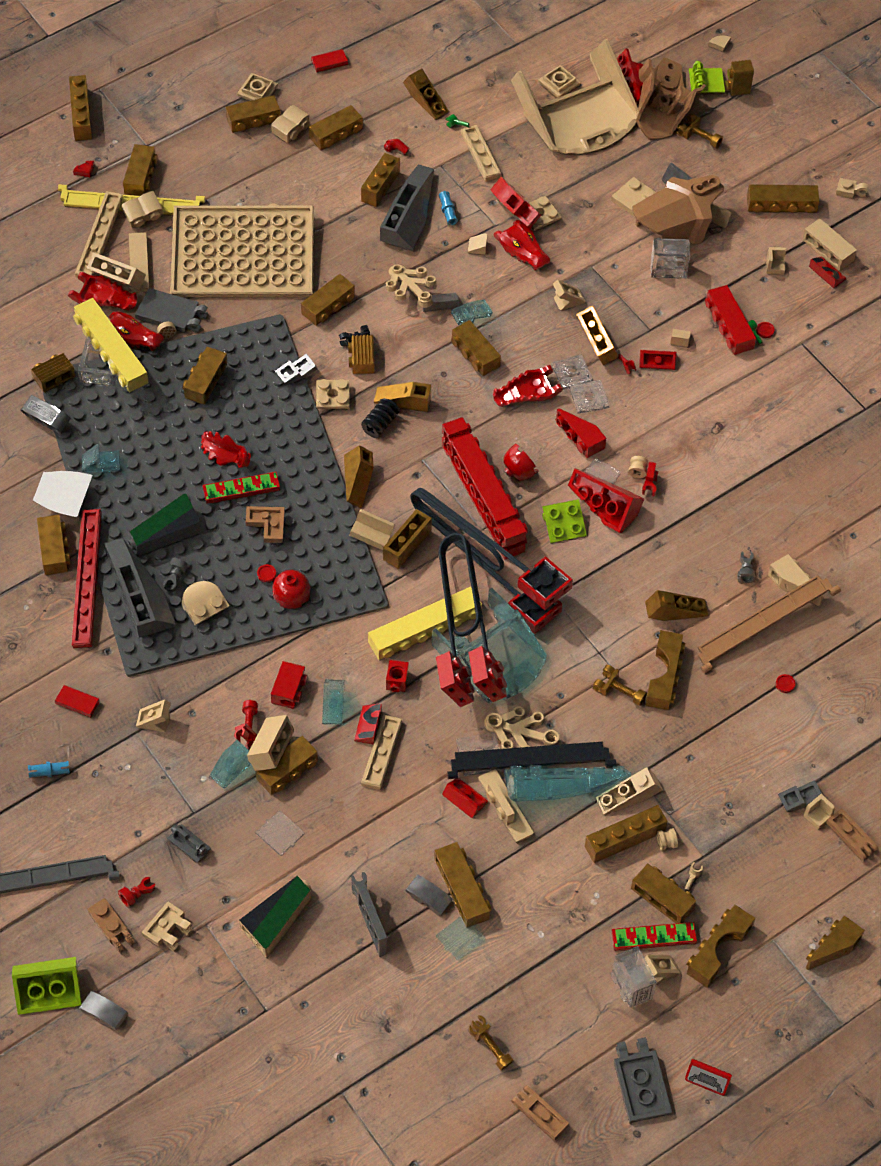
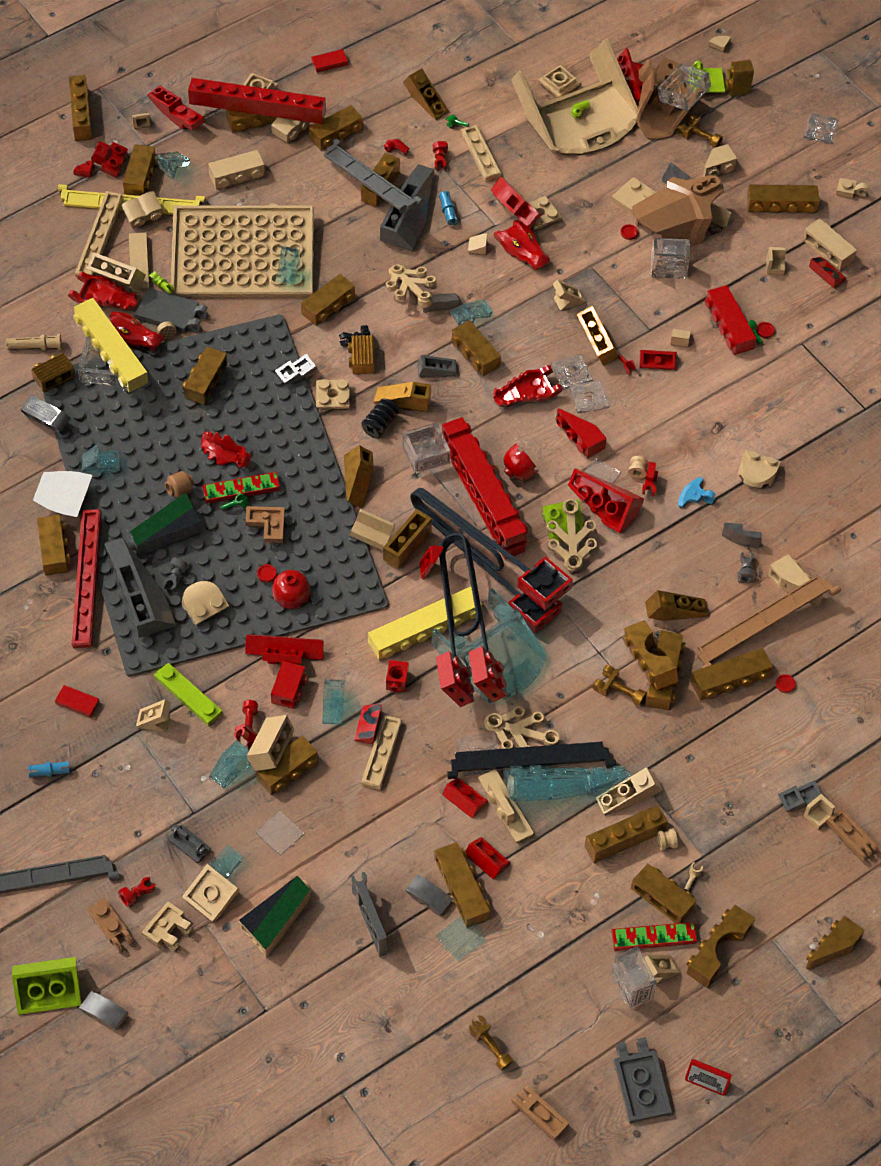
none -> tan pin [6,334,62,351]
none -> red plate [91,141,128,178]
none -> tan slope [132,113,151,129]
none -> red slope [147,86,205,131]
none -> lime piece [149,271,175,294]
none -> lime plate [154,663,223,727]
none -> clear light blue slope [156,151,190,178]
none -> medium nougat head [165,471,194,498]
none -> tan plate [182,864,240,923]
none -> red brick [188,78,326,124]
none -> tan brick [208,150,265,189]
none -> clear light blue slope [209,844,245,878]
none -> green hand [221,493,249,510]
none -> red bracket [245,634,324,665]
none -> clear light blue slope [277,246,300,284]
none -> dark grey piece [324,138,425,211]
none -> clear brick [402,422,450,474]
none -> dark grey slope [418,355,457,377]
none -> red slope [419,546,444,579]
none -> red piece [432,141,448,171]
none -> red slope [465,837,511,879]
none -> tan plant [546,499,597,572]
none -> lime arm [571,100,590,118]
none -> red piece [620,224,638,240]
none -> pearl gold arch [623,620,679,690]
none -> clear window [657,63,711,111]
none -> dark azure piece [678,477,716,508]
none -> pearl gold brick [690,648,773,701]
none -> tan slope [703,144,737,177]
none -> flat silver slope [722,522,762,548]
none -> tan slope [738,450,781,488]
none -> clear piece [803,113,839,144]

